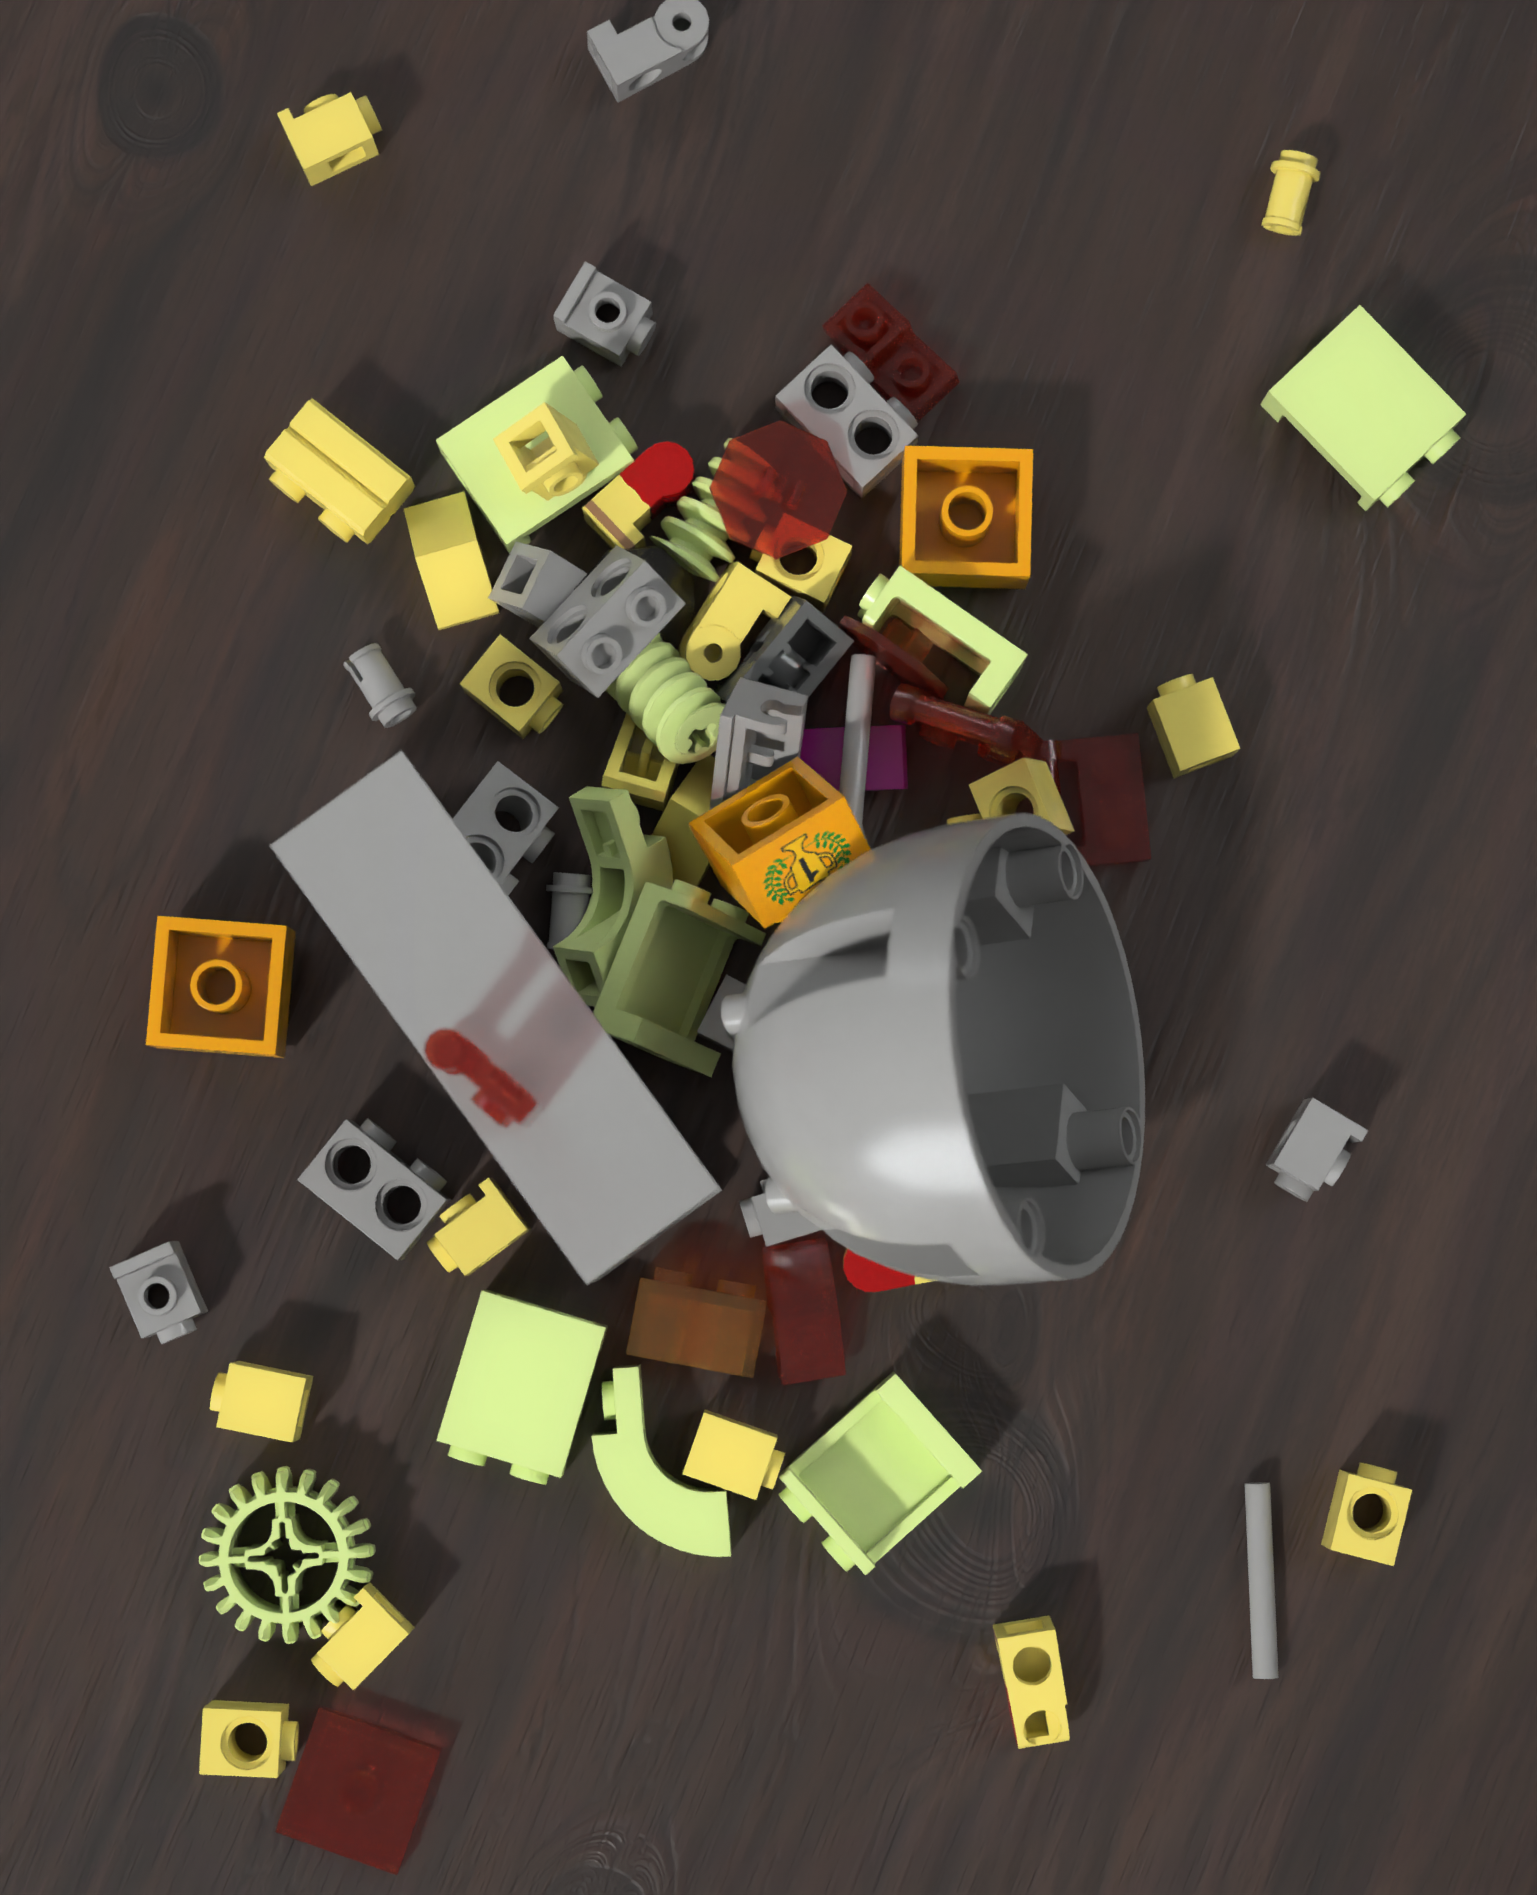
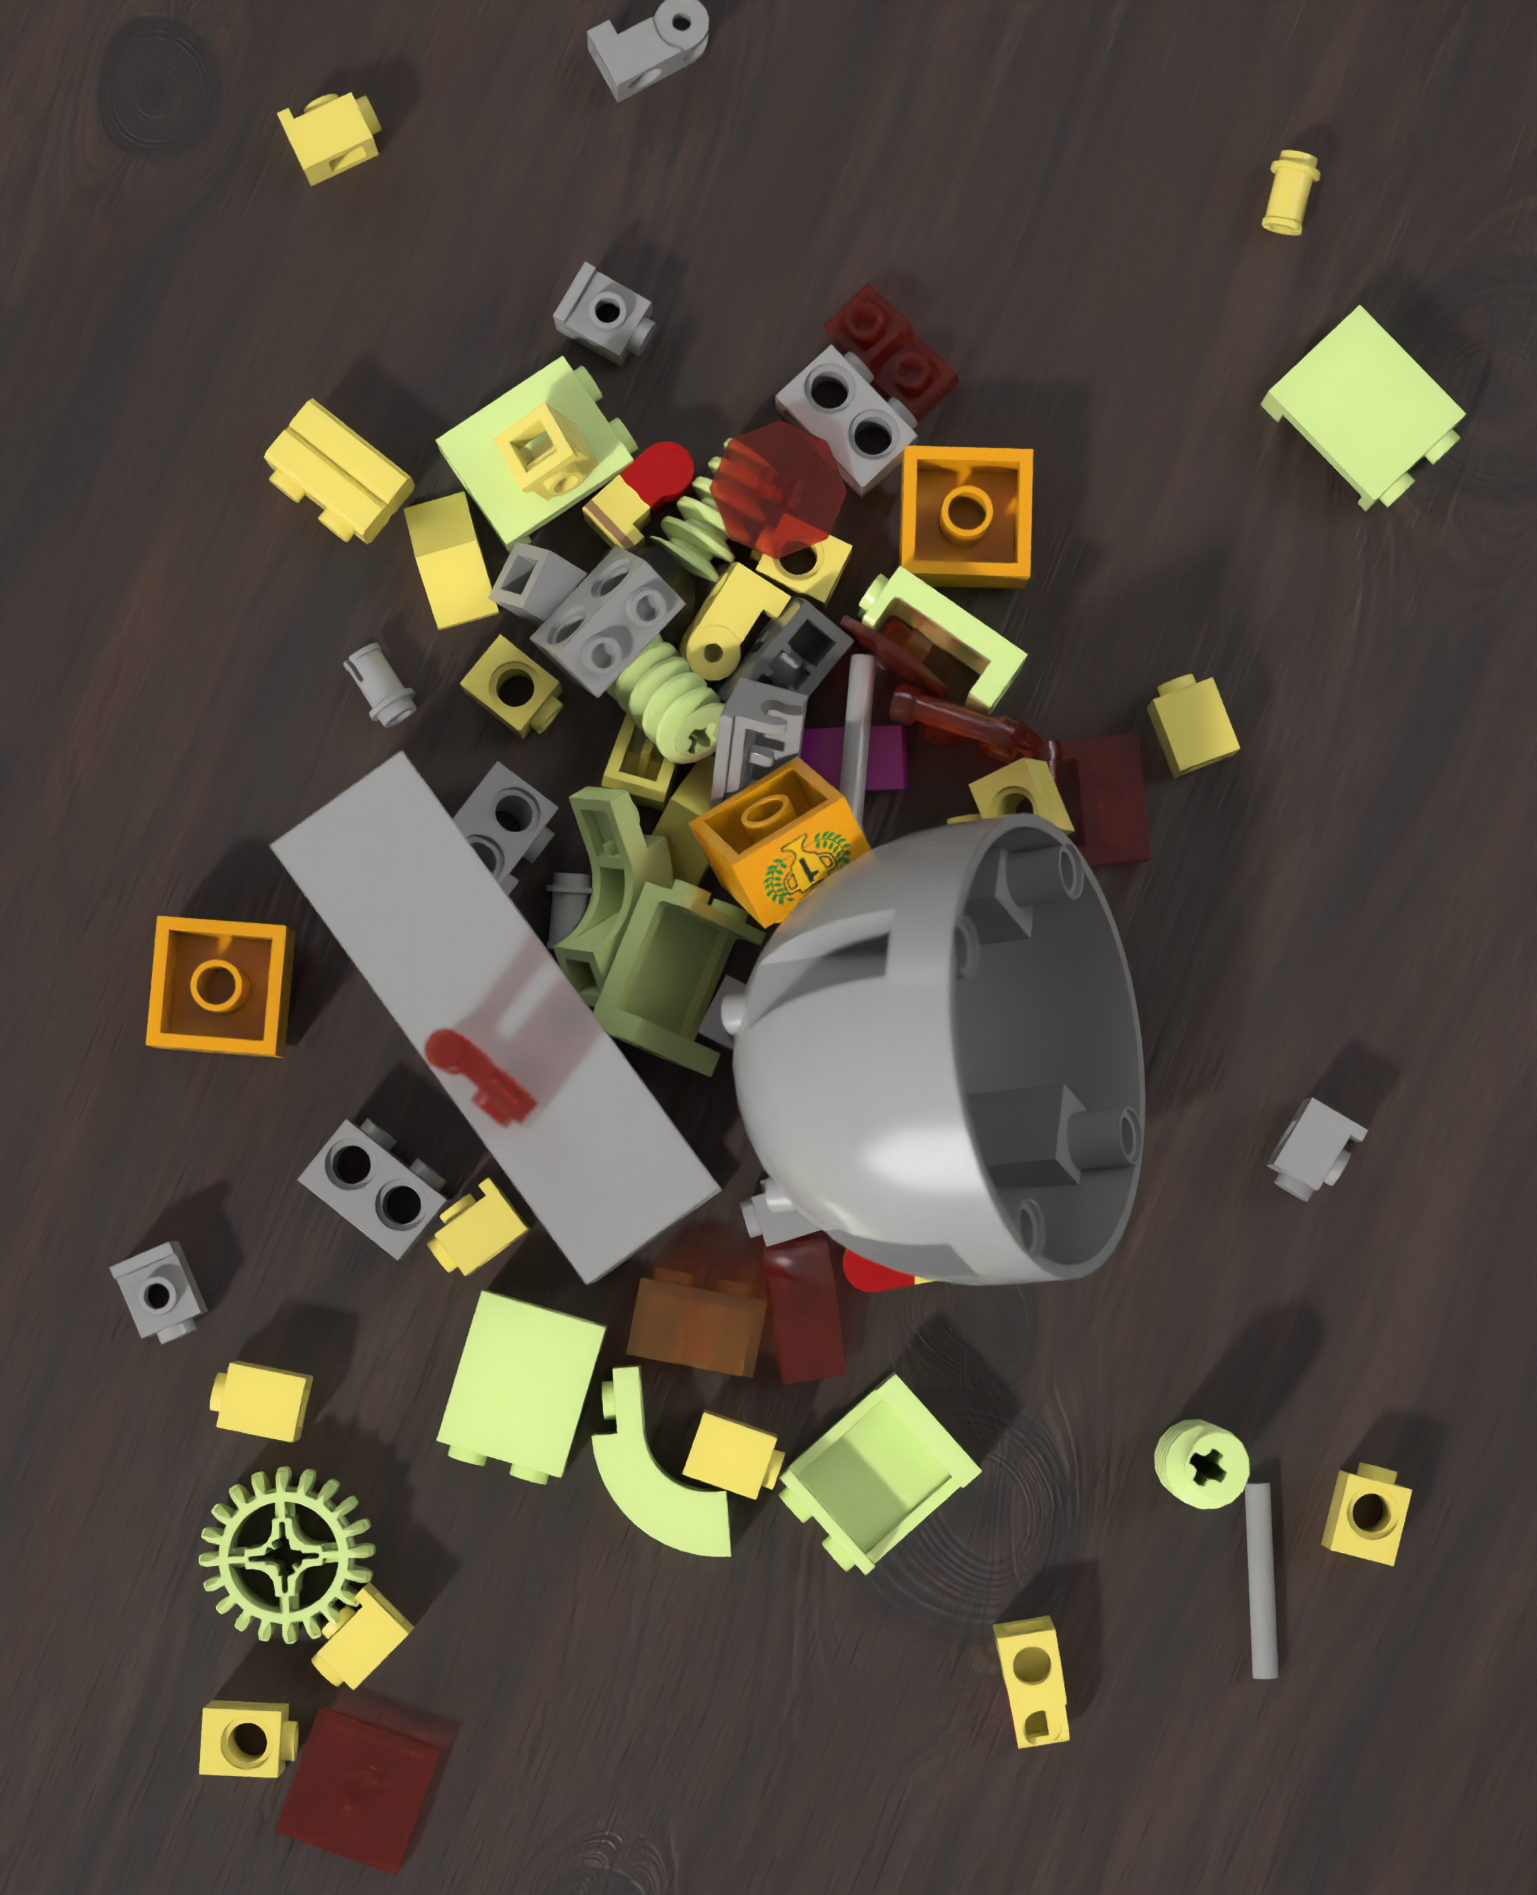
none -> yellowish green piece [1154,1419,1249,1509]

